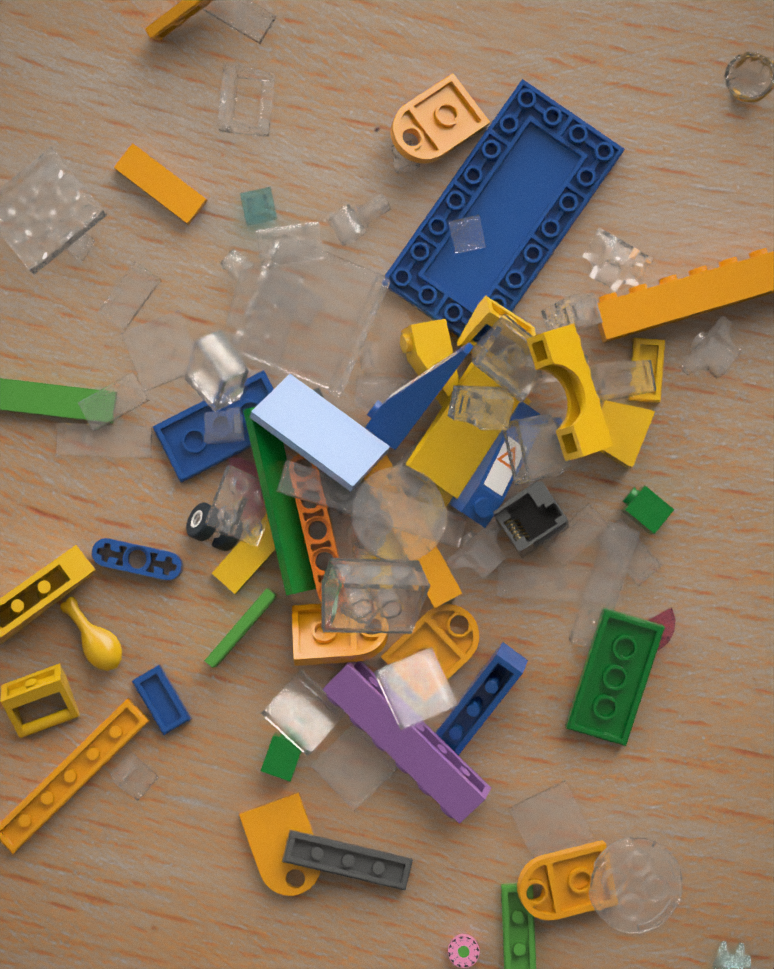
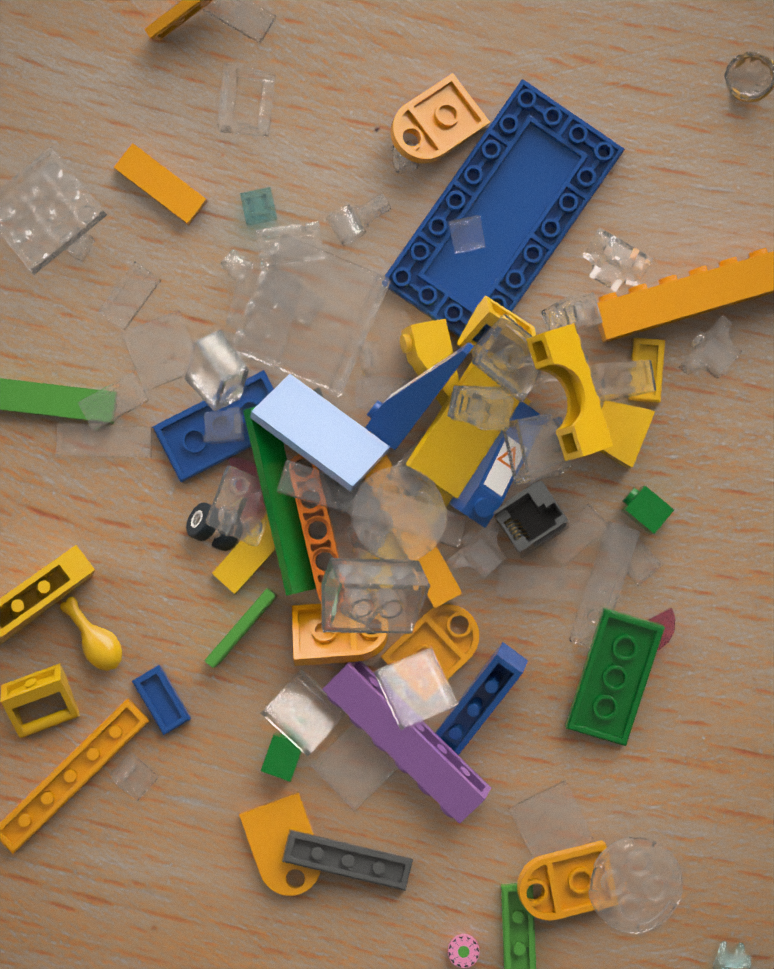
blue beam [92,538,183,580] -> none

